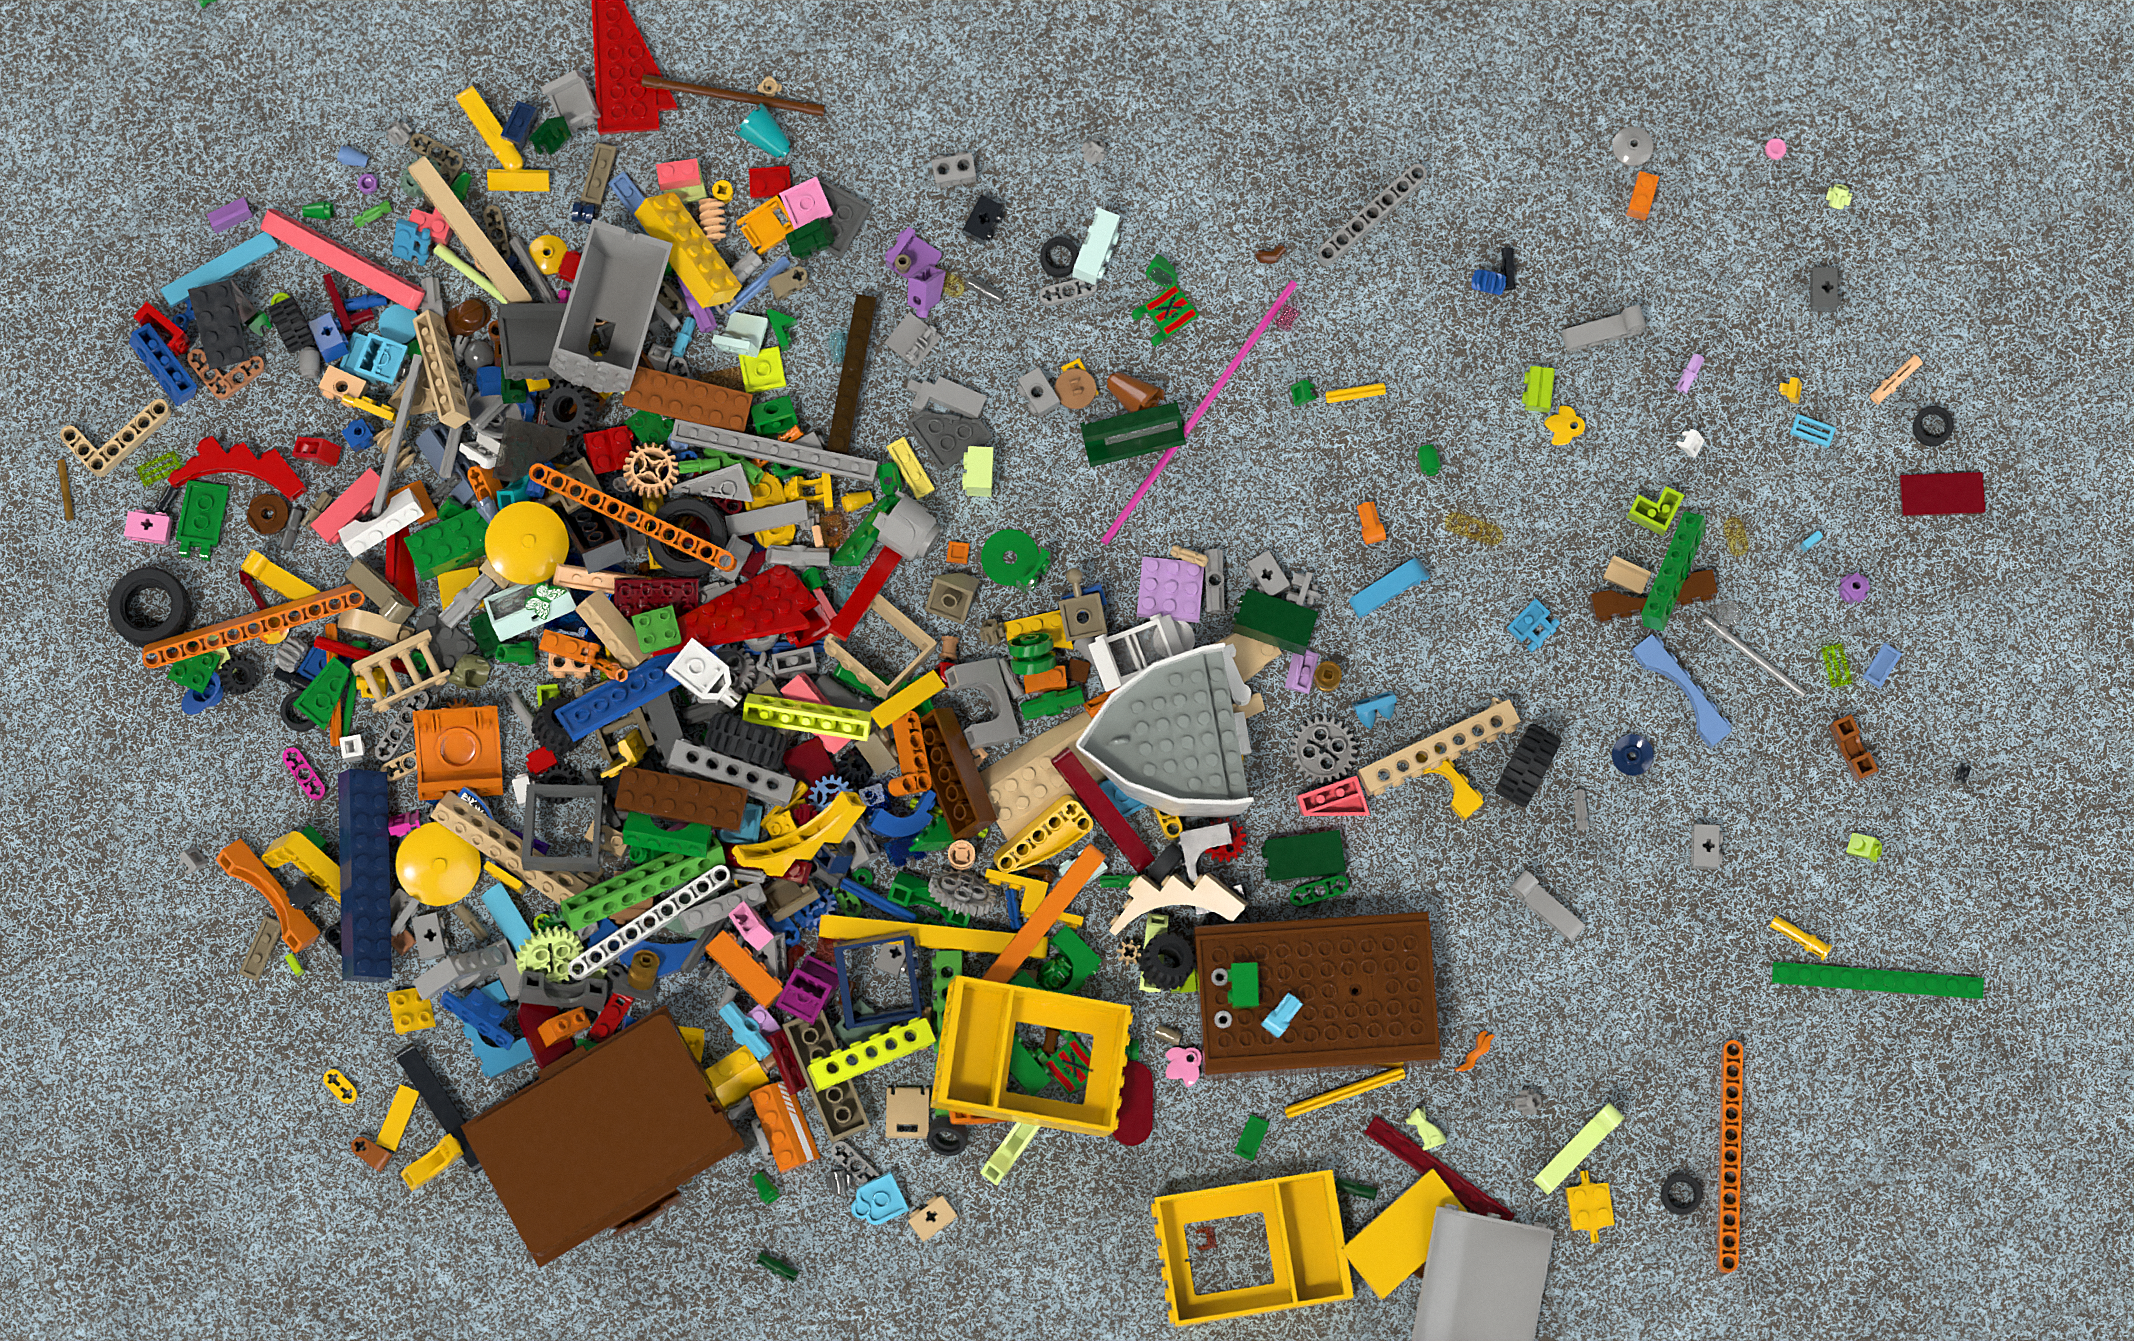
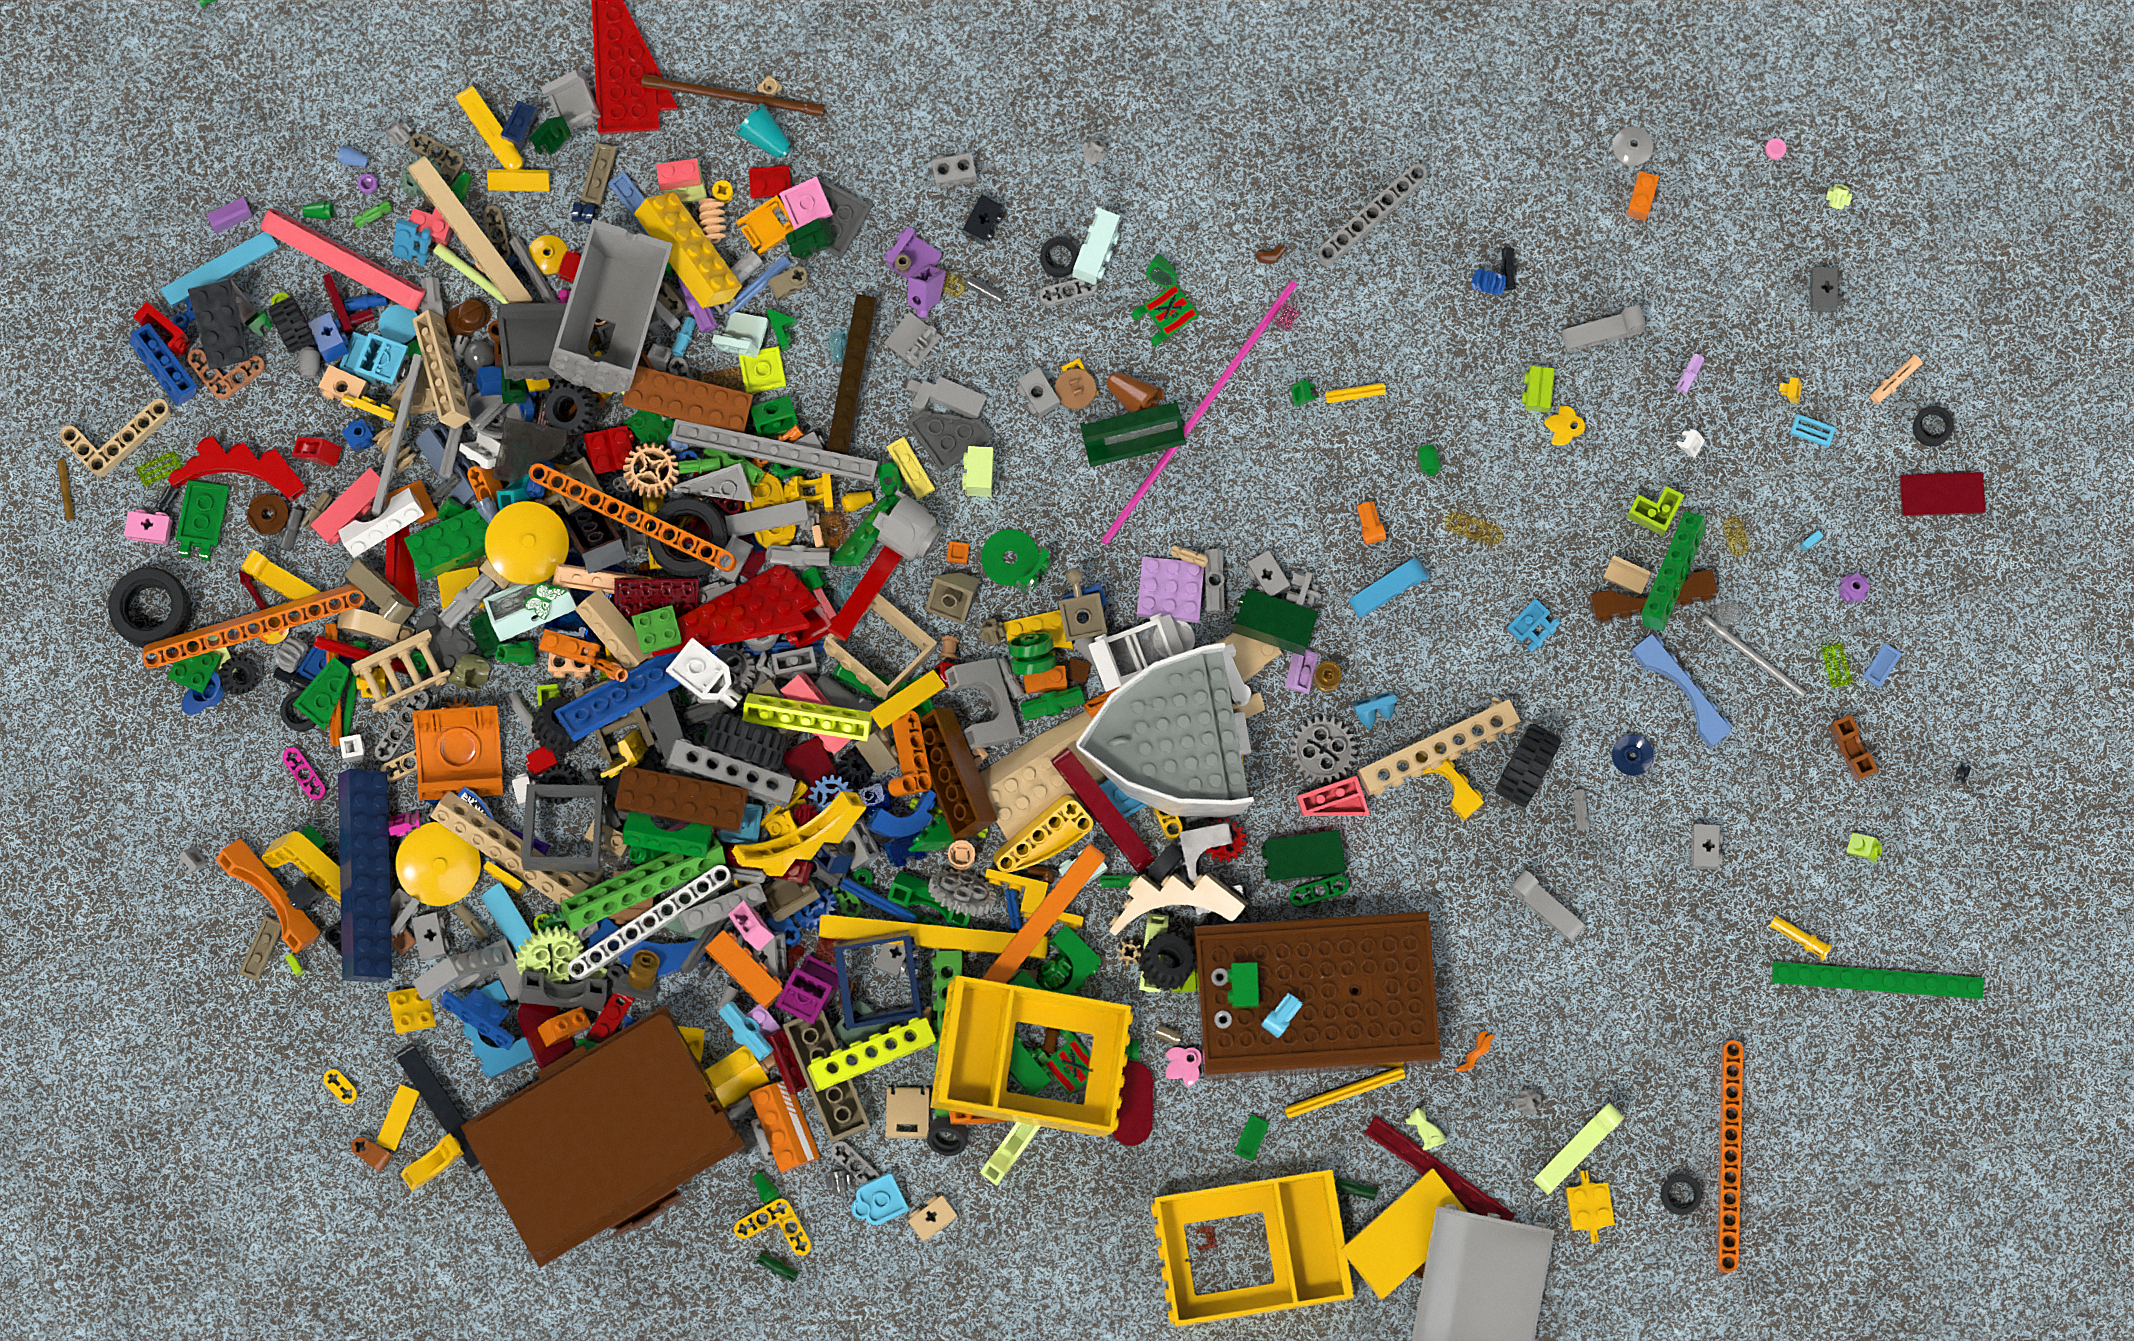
none -> yellow beam [734,1199,811,1256]

